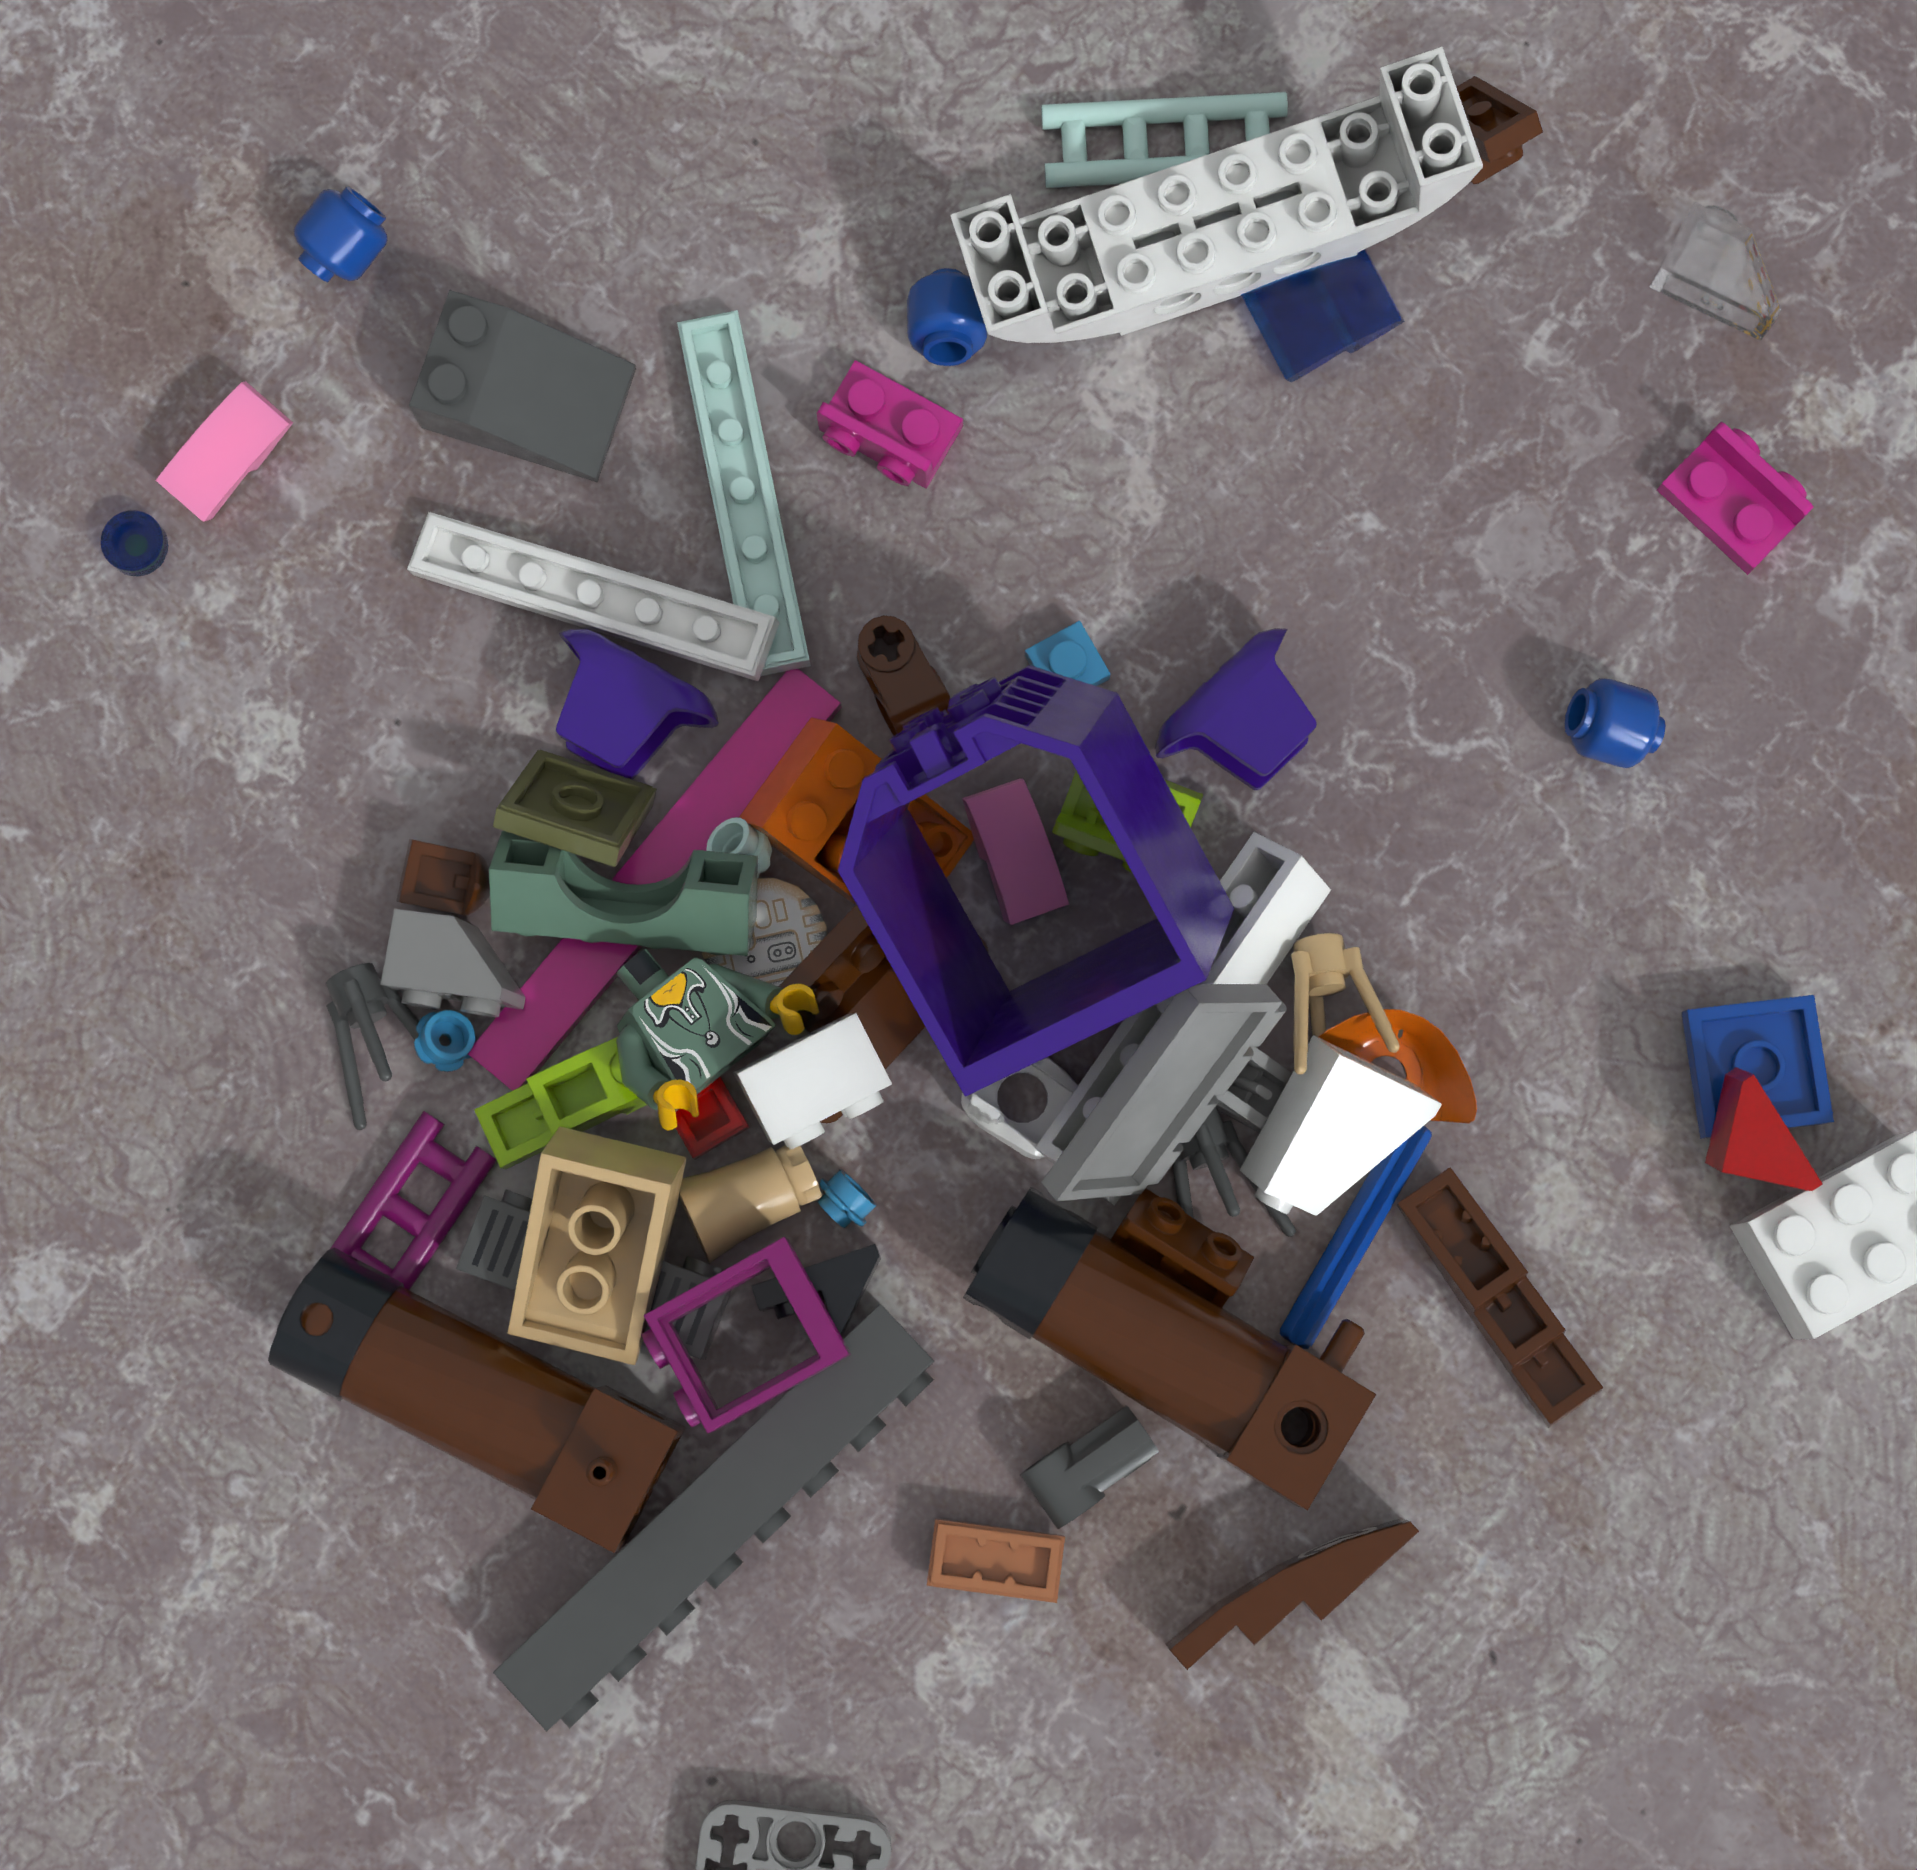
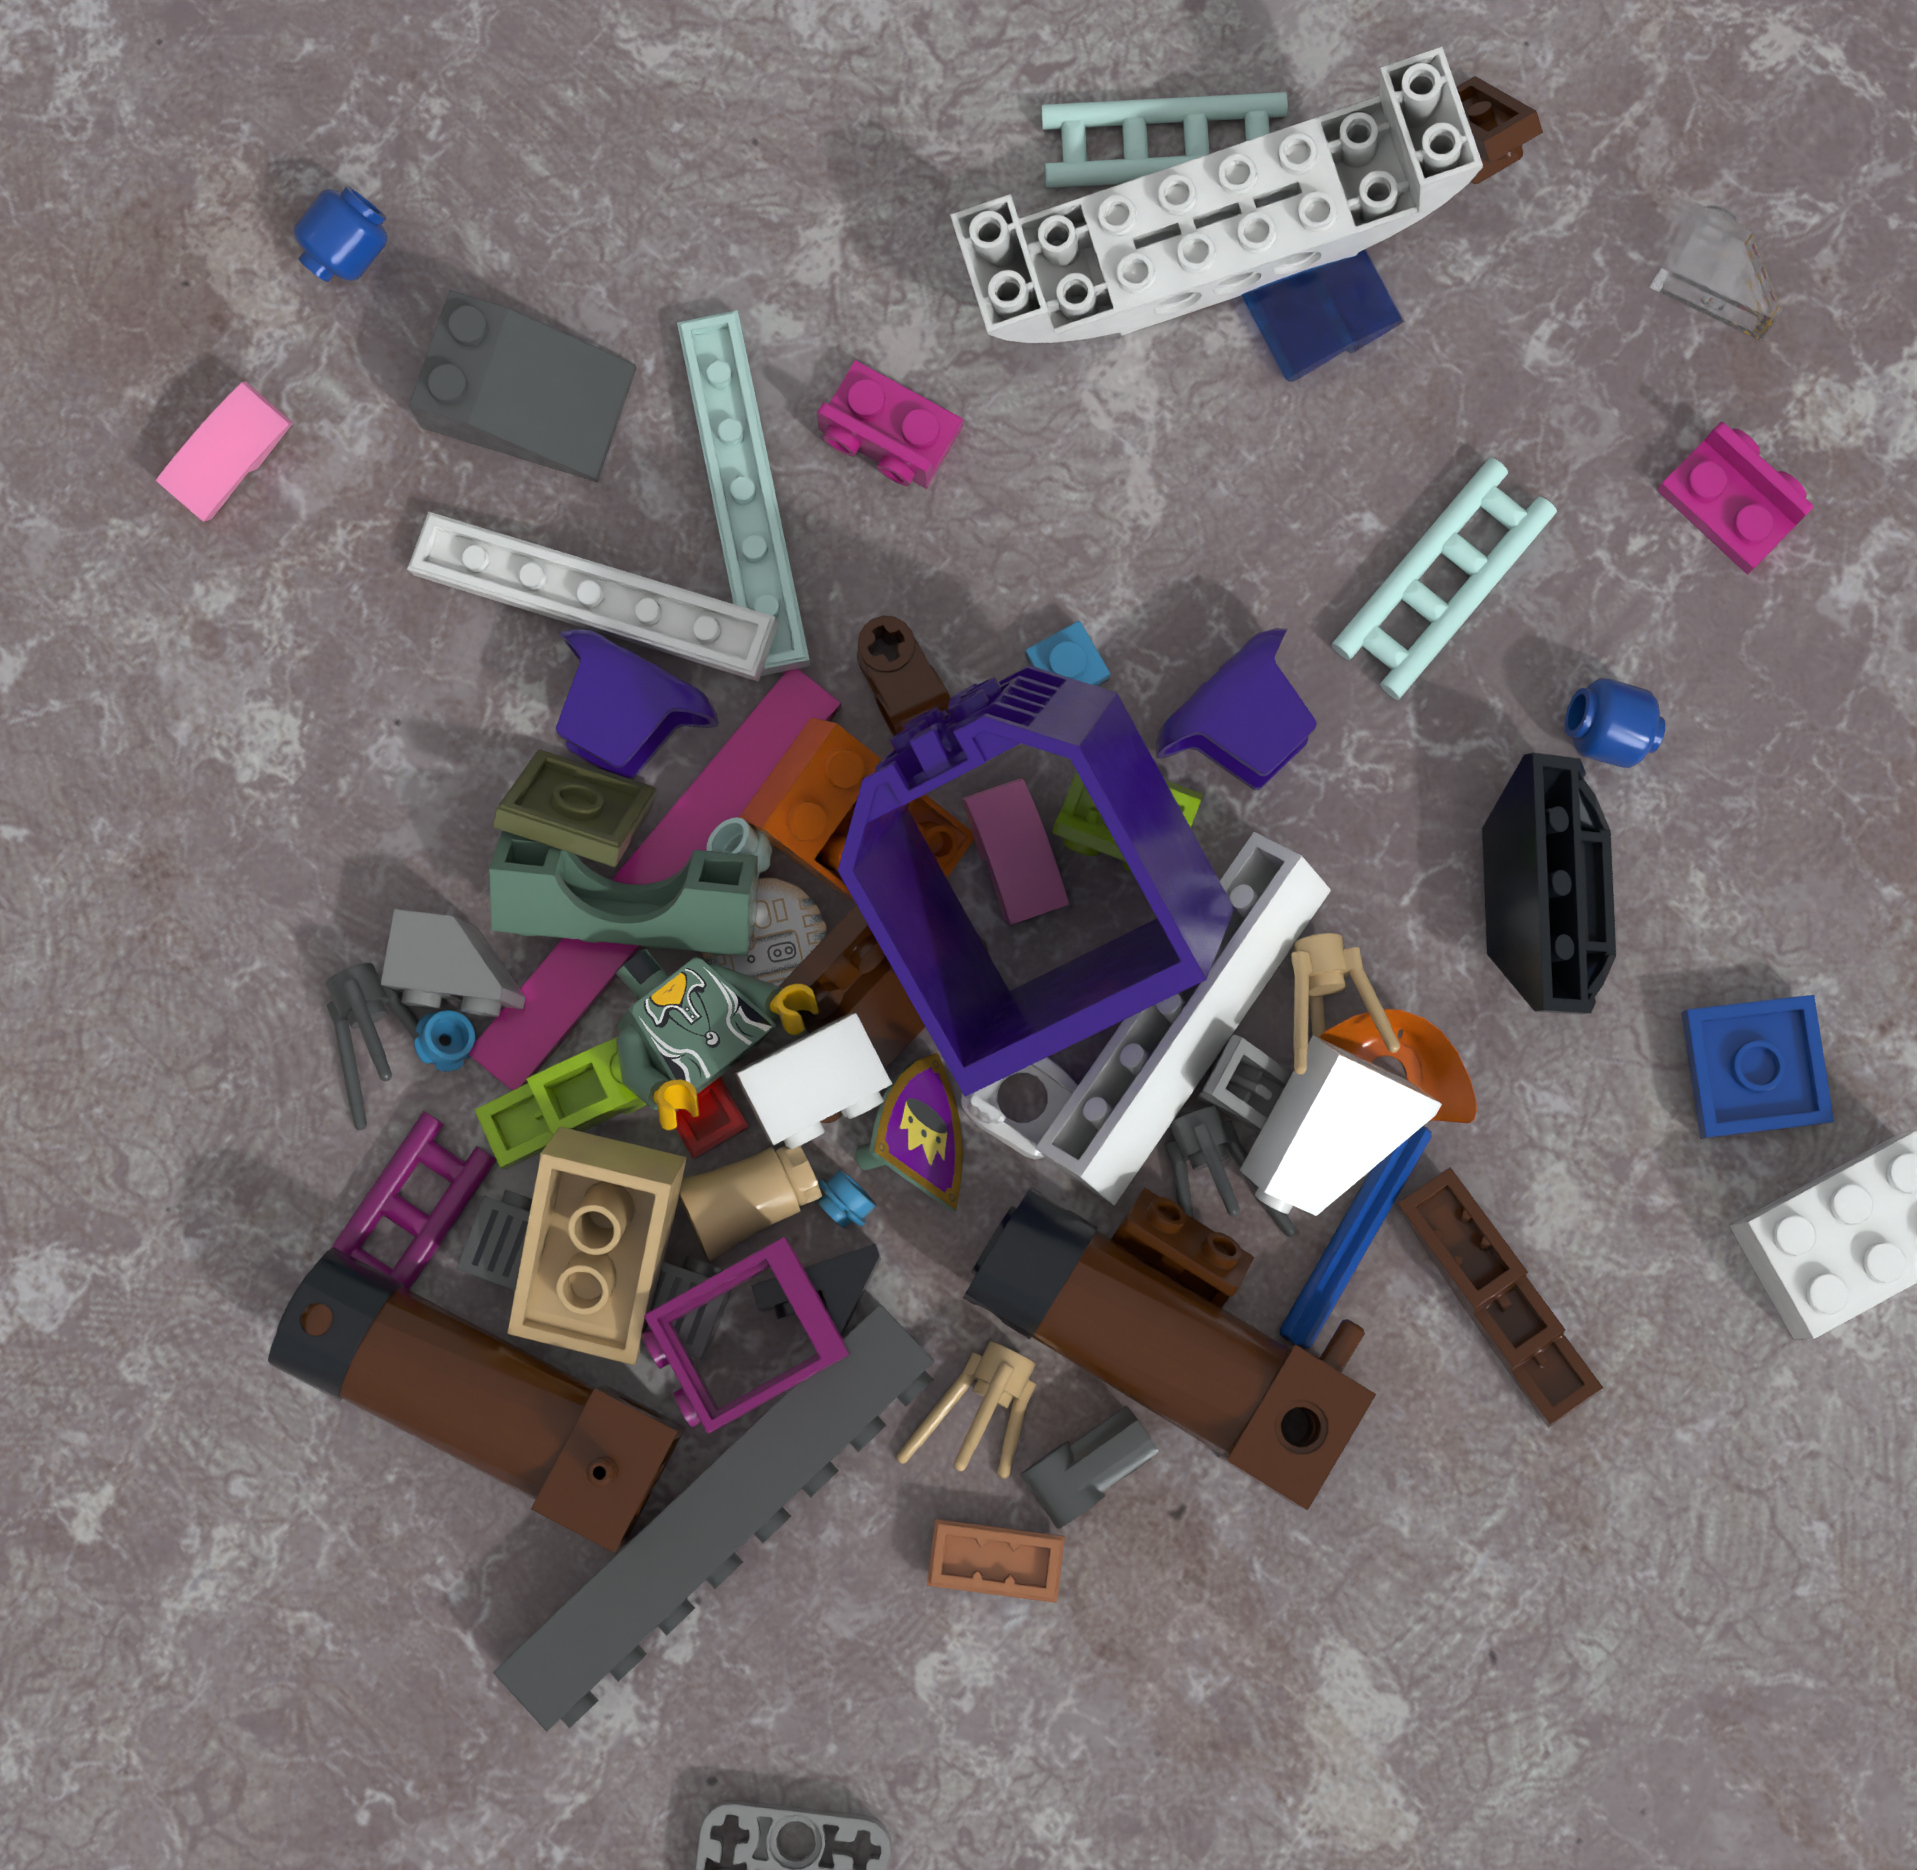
clear blue tile [101,510,169,577] -> none
reddish brown plate [396,839,490,916] -> none
blue head [907,268,988,366] -> none
light grey hinge [1041,984,1287,1201] -> none
reddish brown slope [1166,1518,1419,1670] -> none
red slope [1705,1067,1823,1191] -> none
none -> shield [855,1053,963,1212]
none -> tan plant [896,1341,1037,1479]
none -> light aqua bar [1331,457,1557,700]
none -> black wedge [1482,752,1616,1015]

